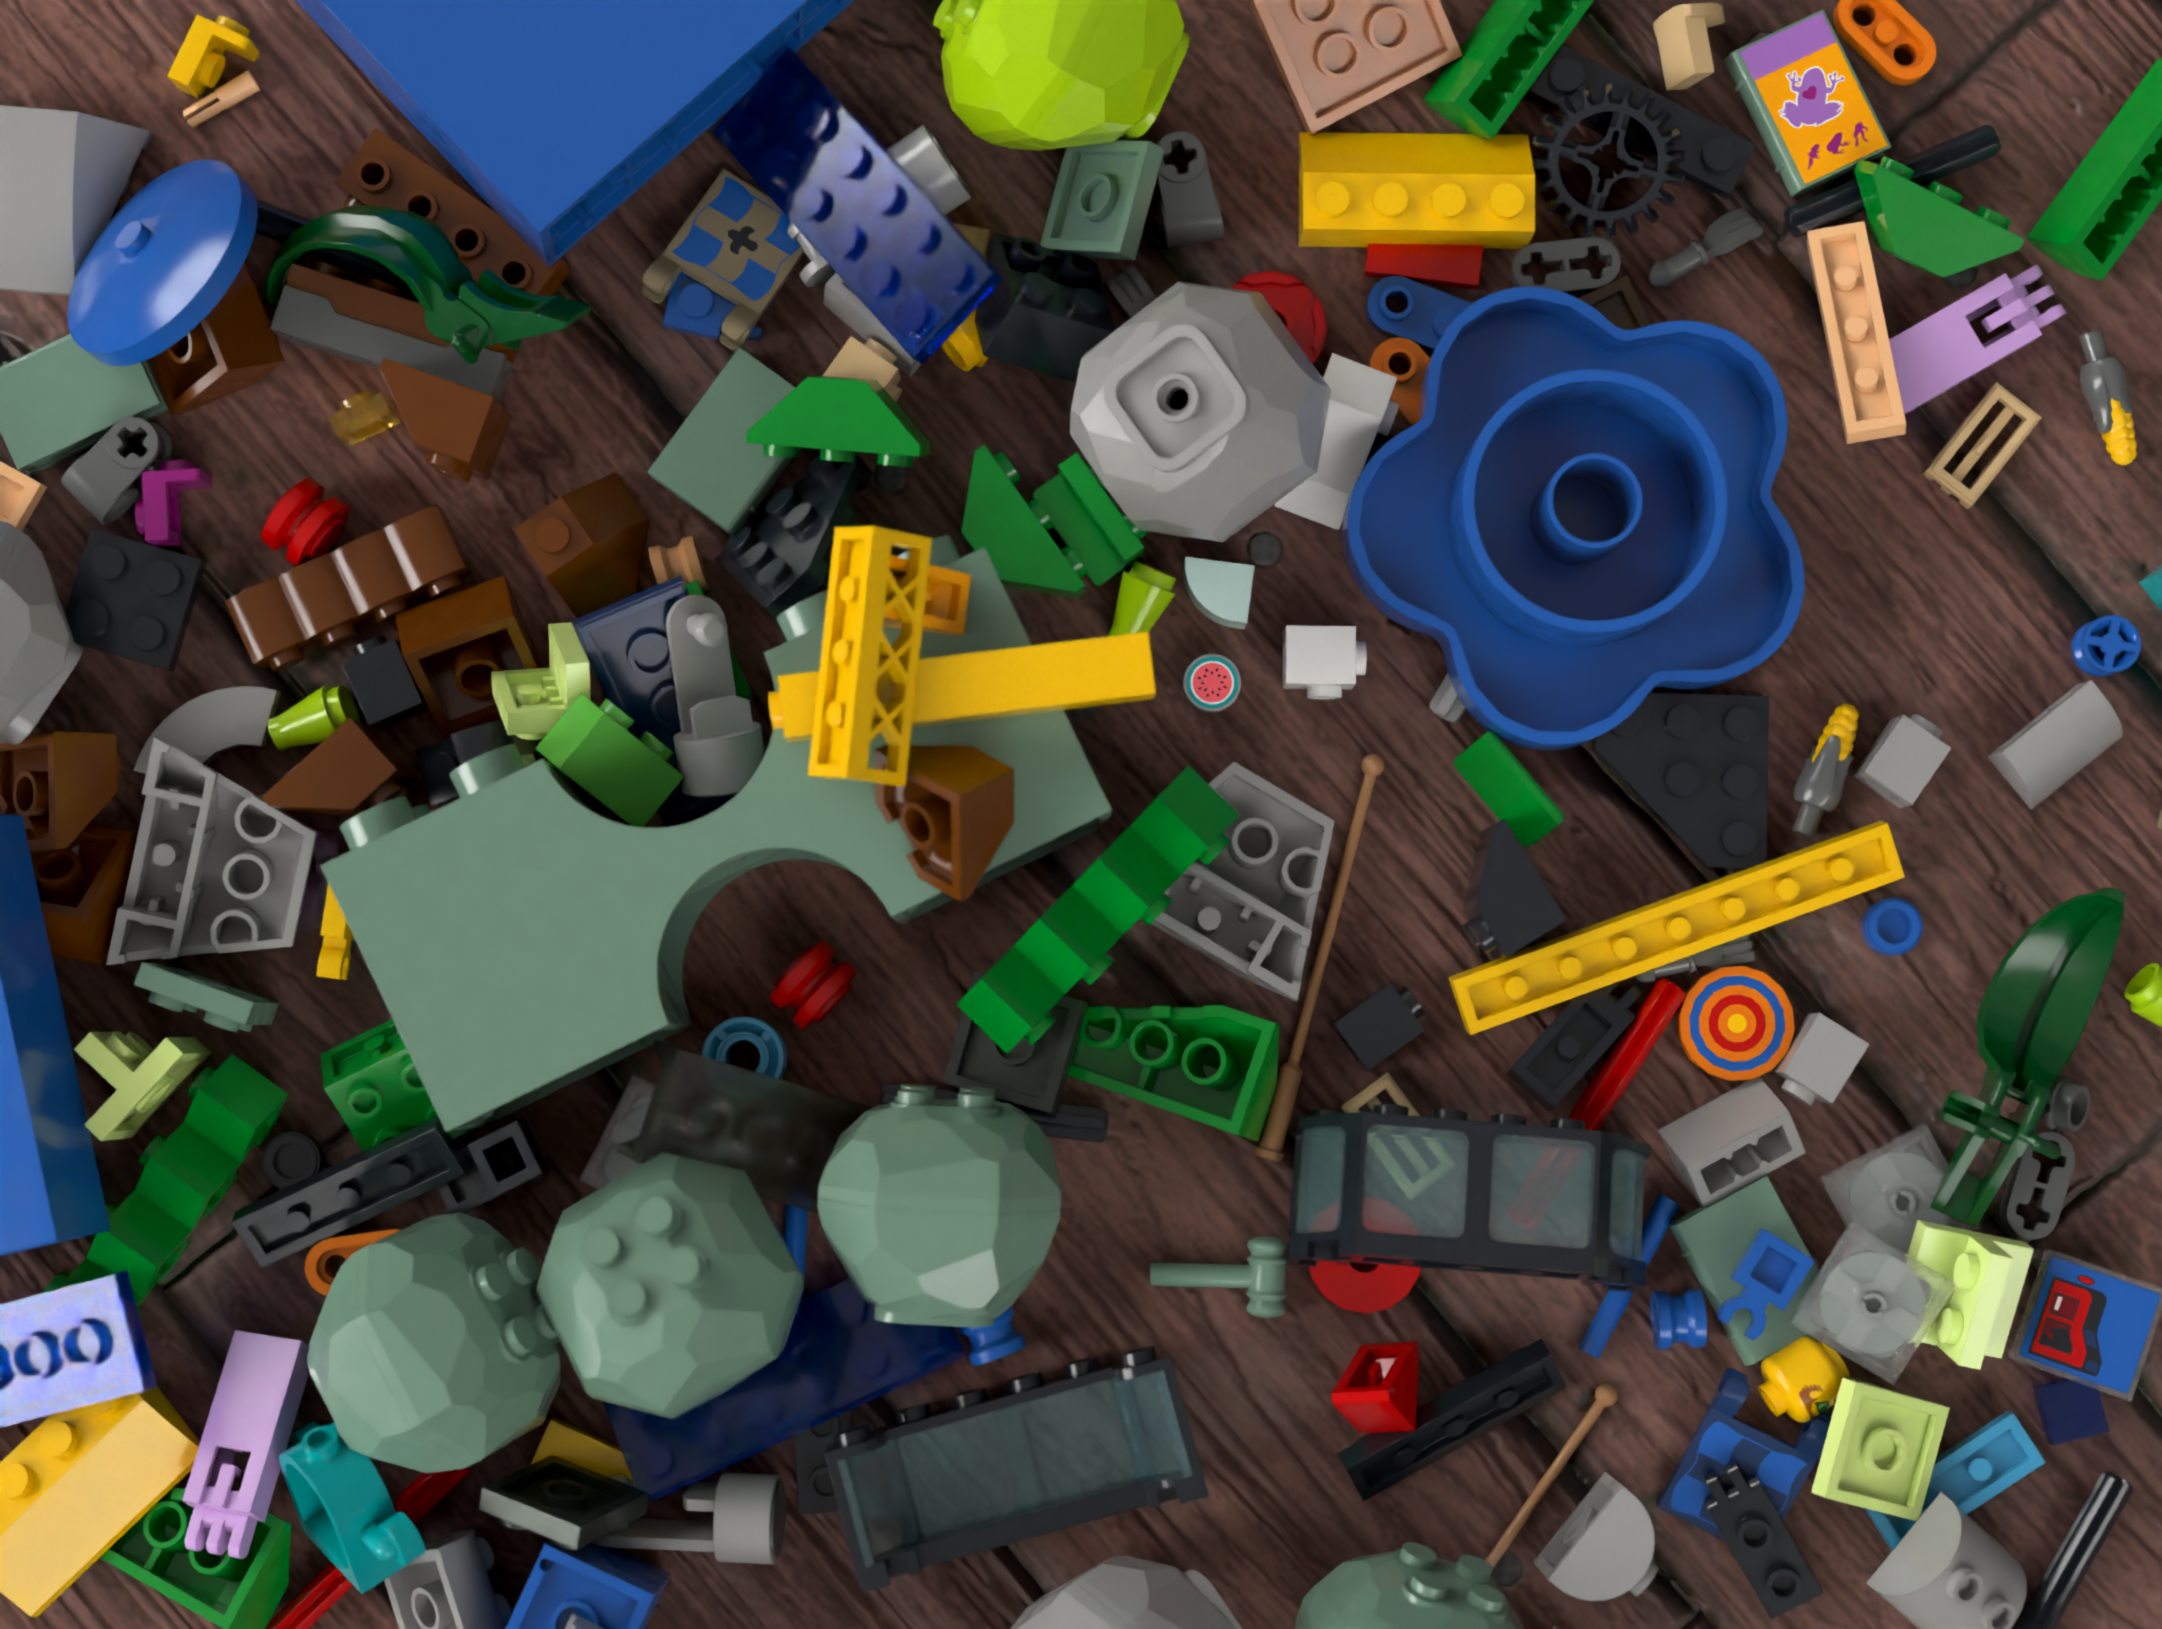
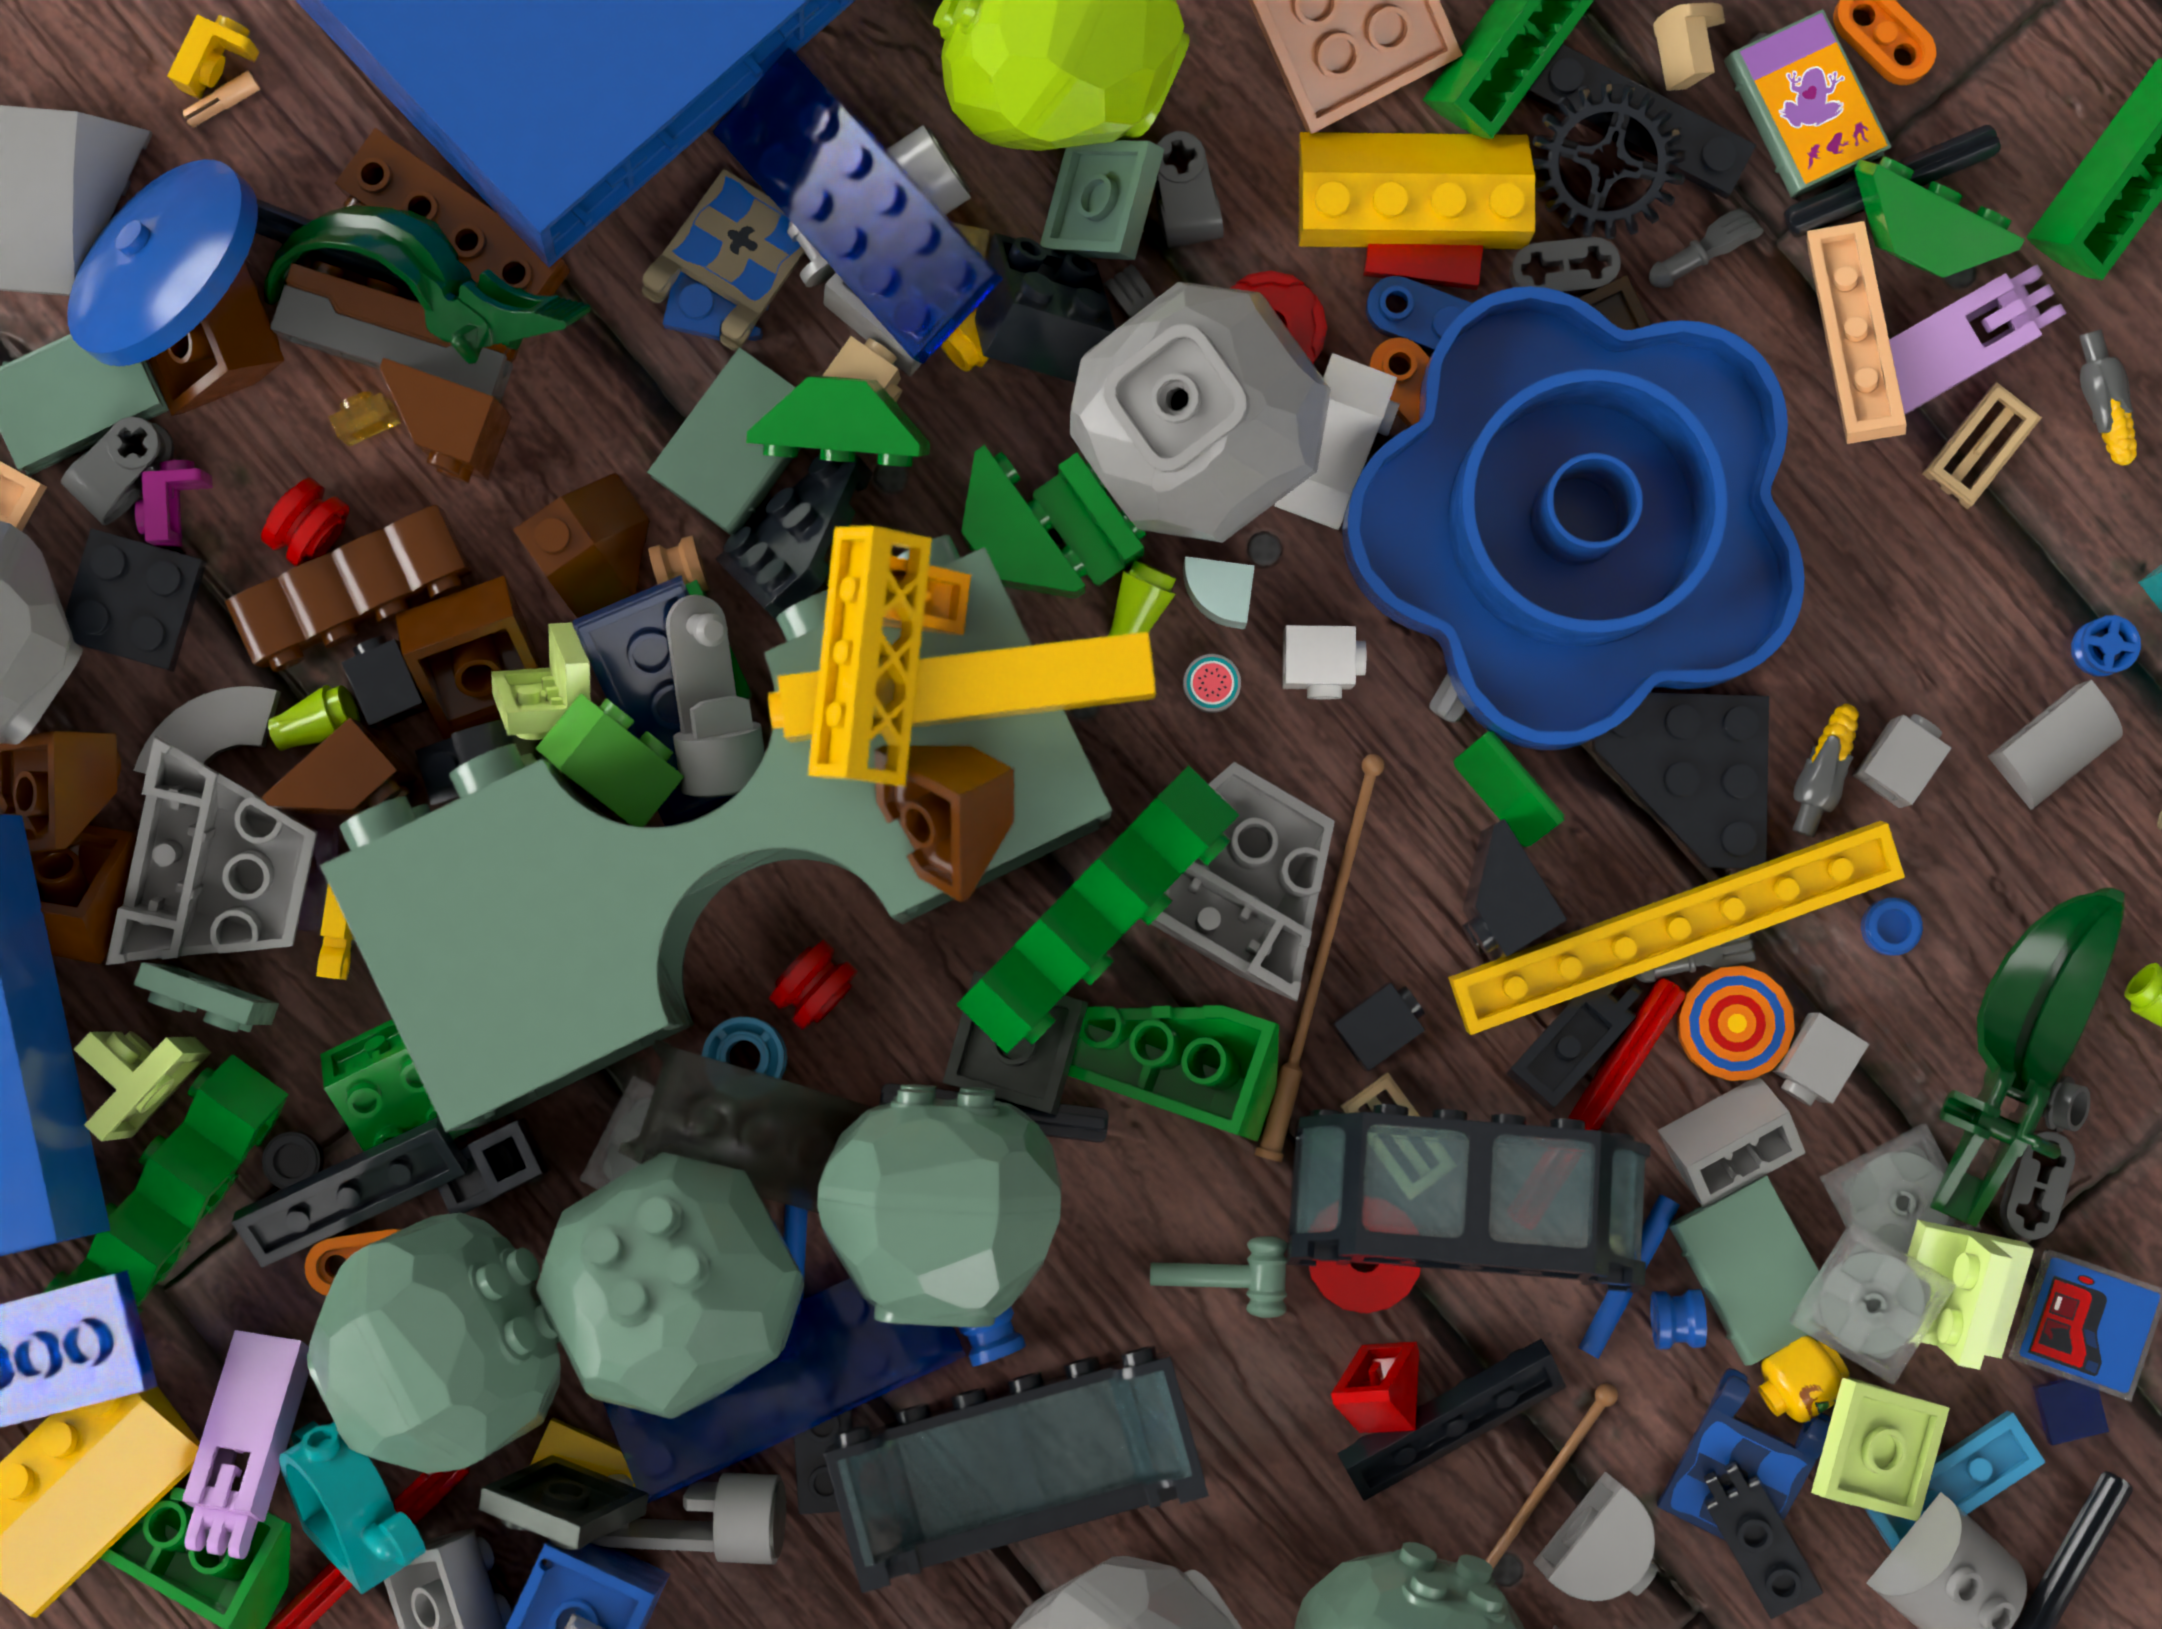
blue plate [1717,1228,1815,1340] -> none

